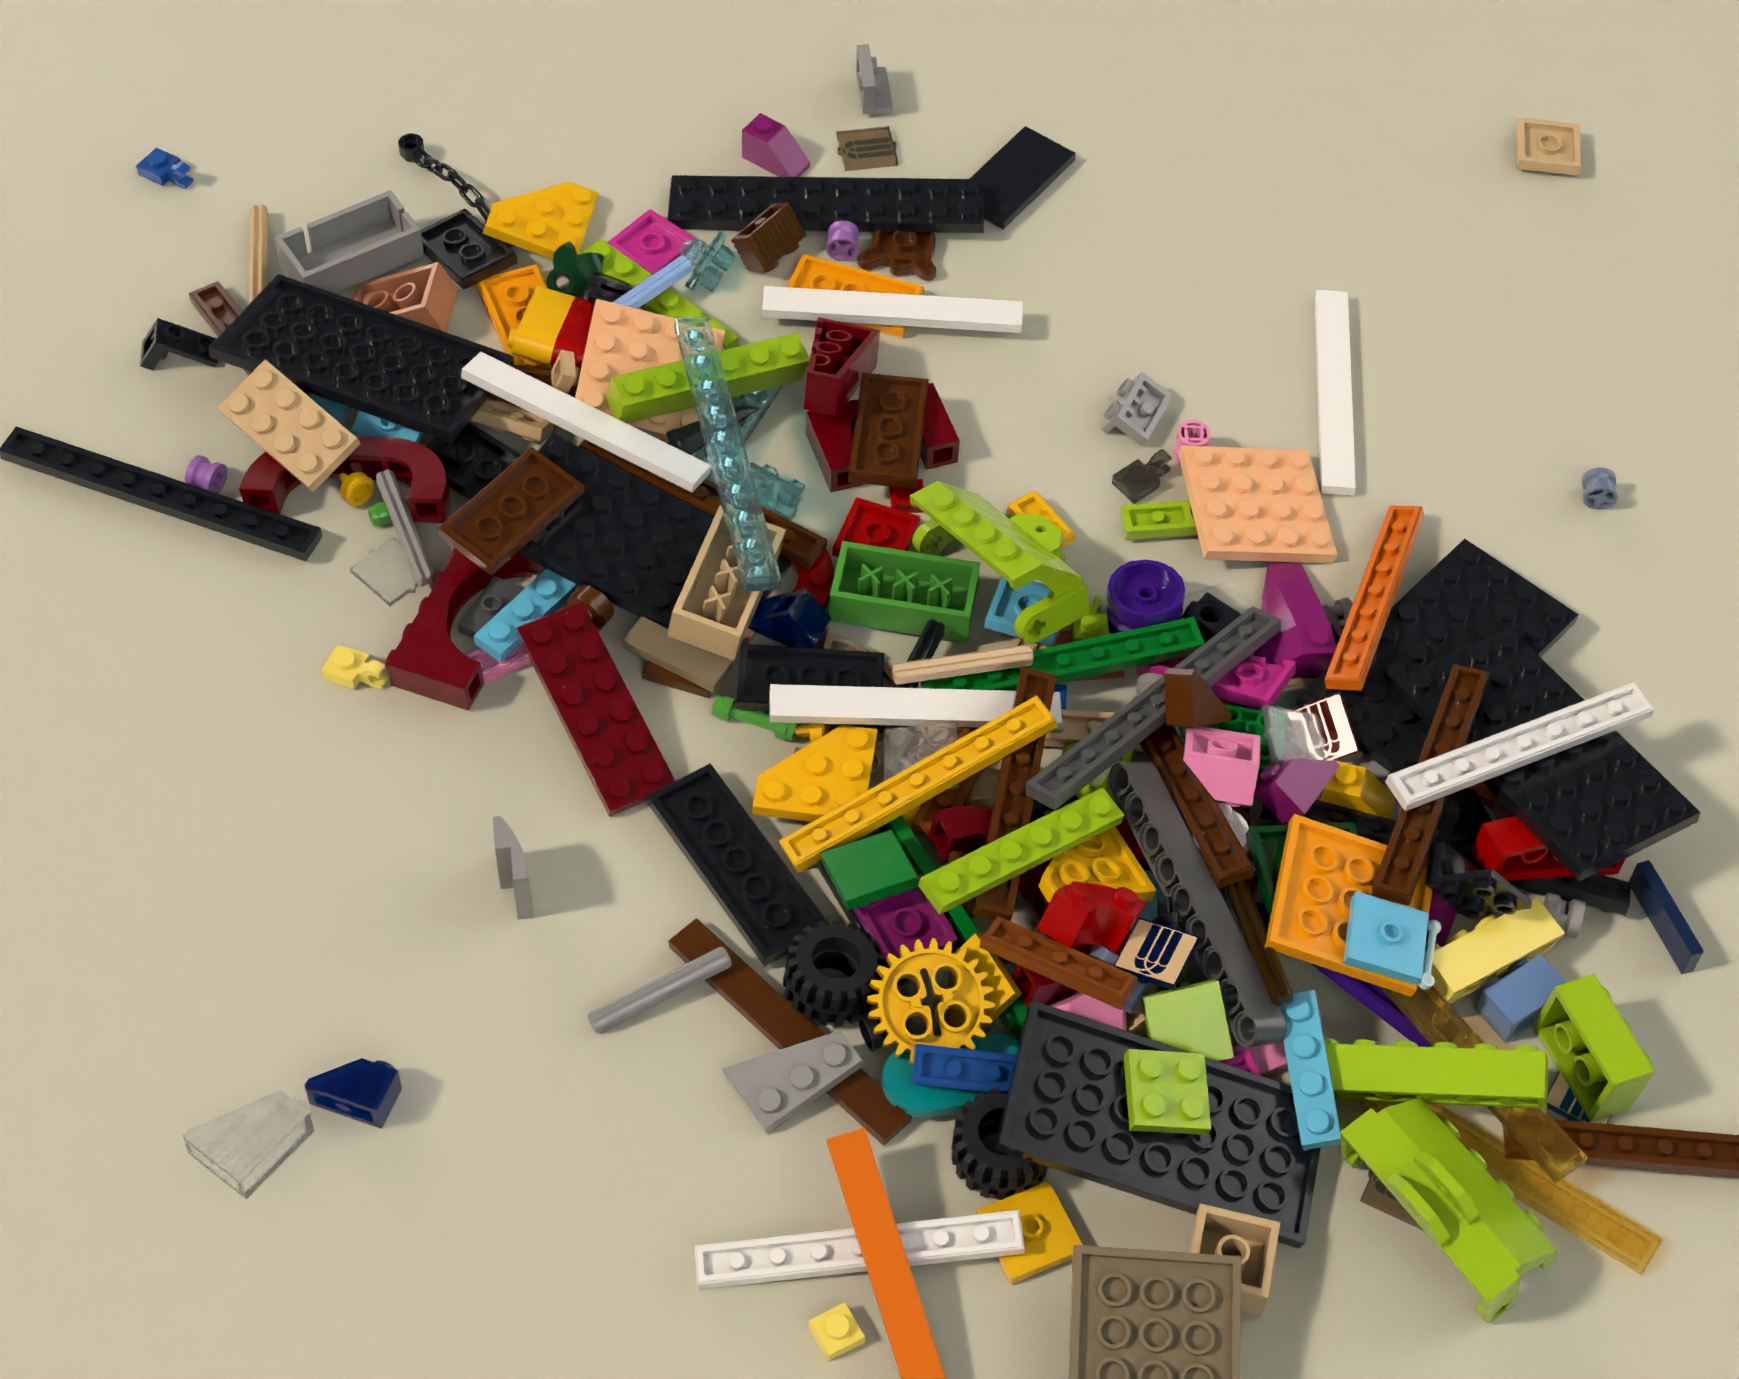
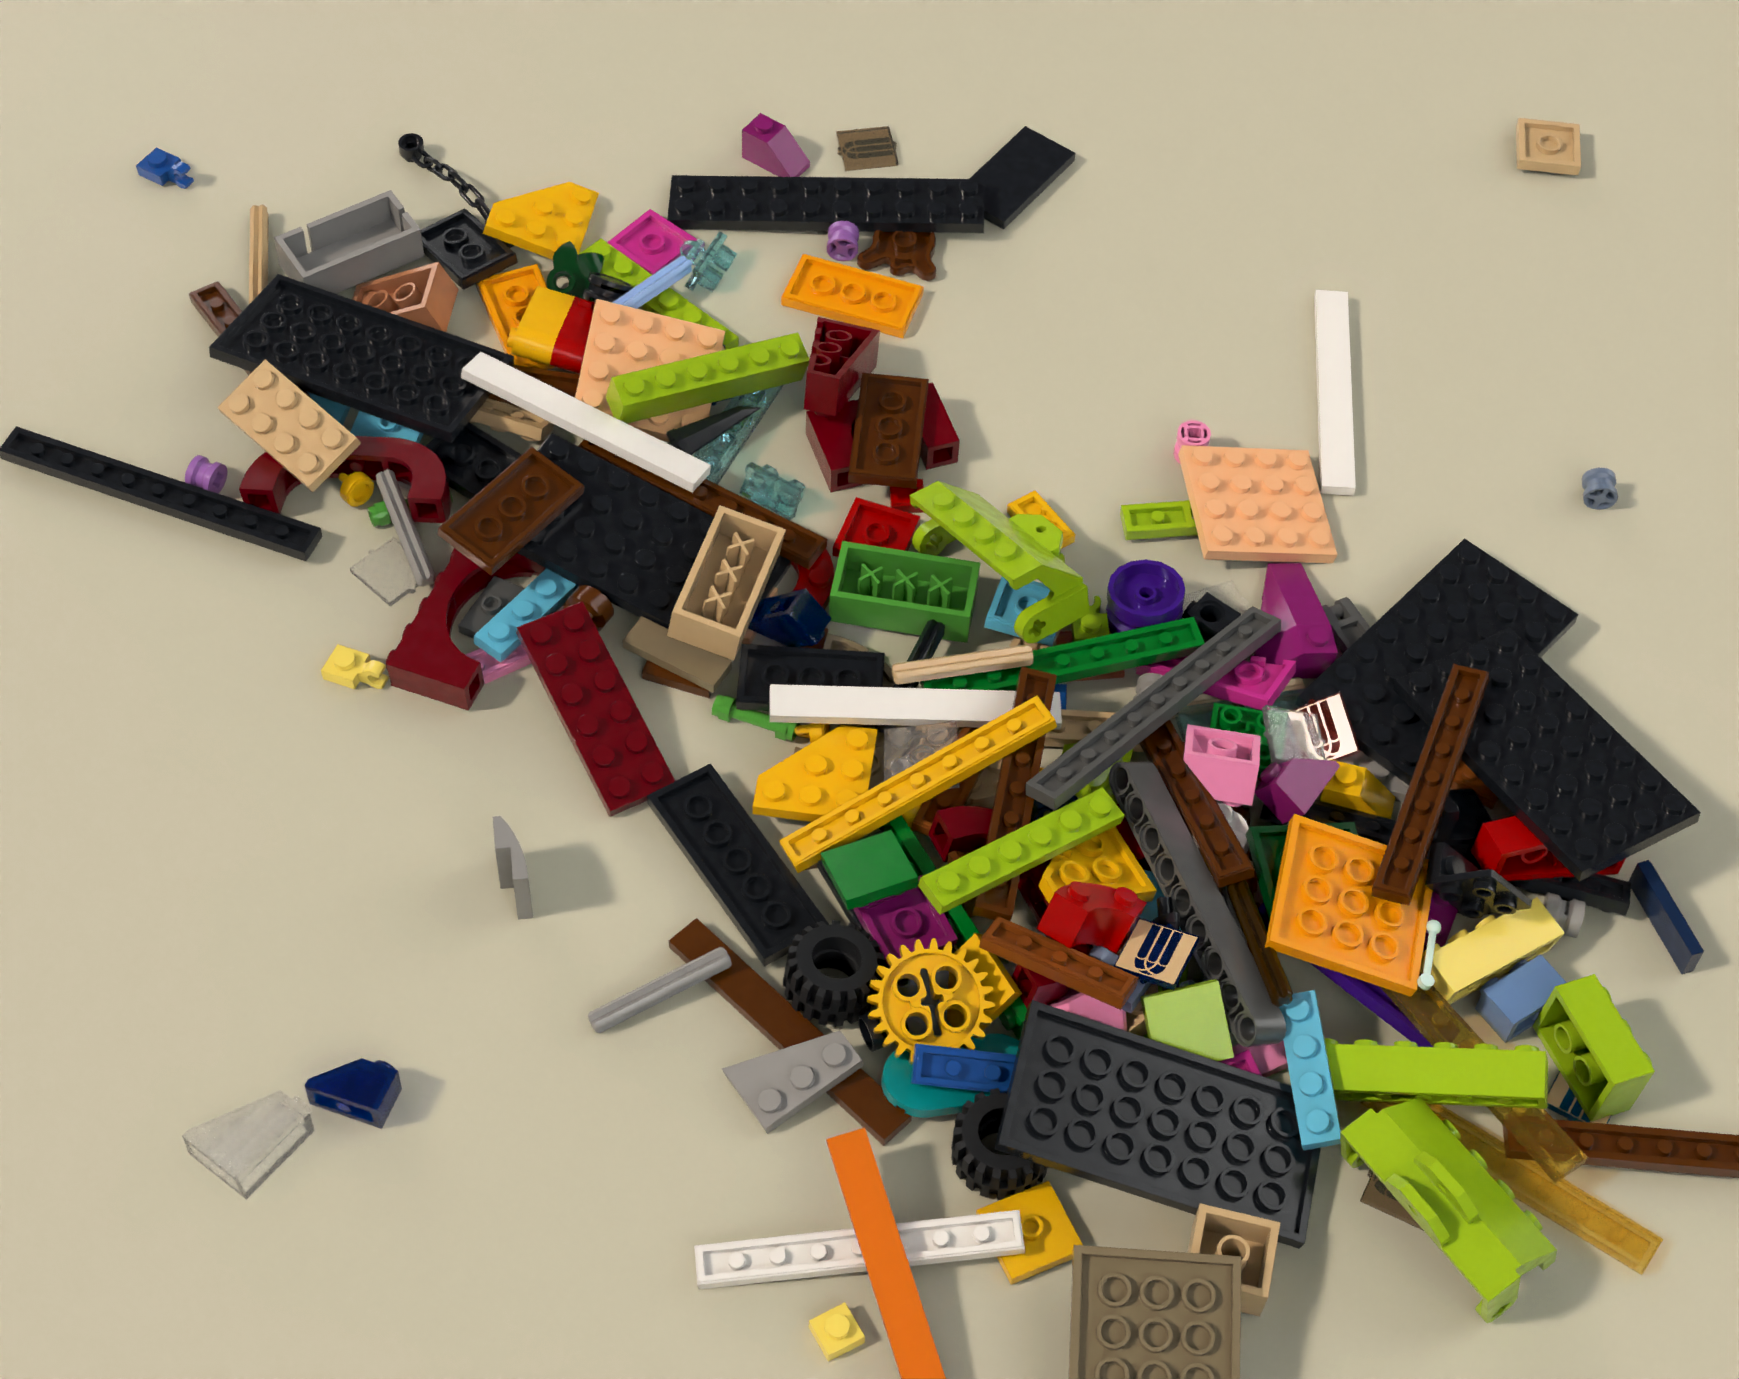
black bracket [140,318,219,371] -> none
tan plate [551,350,579,394] -> none
clear light blue plate [674,317,782,592] -> none
reddish brown brick [731,203,806,273] -> none
white tile [762,286,1023,333] -> none
light grey bracket [856,44,893,114] -> none
light grey bracket [1101,372,1173,446] -> none
clear smoke plate [1112,449,1172,504] -> none
lime plate [1124,1049,1211,1135] -> none
reddish brown slope [1164,668,1232,727] -> none
orange tile [1325,506,1424,691] -> none
medium azure plate [1343,891,1429,985] -> none
white tile [1385,682,1655,811] -> none

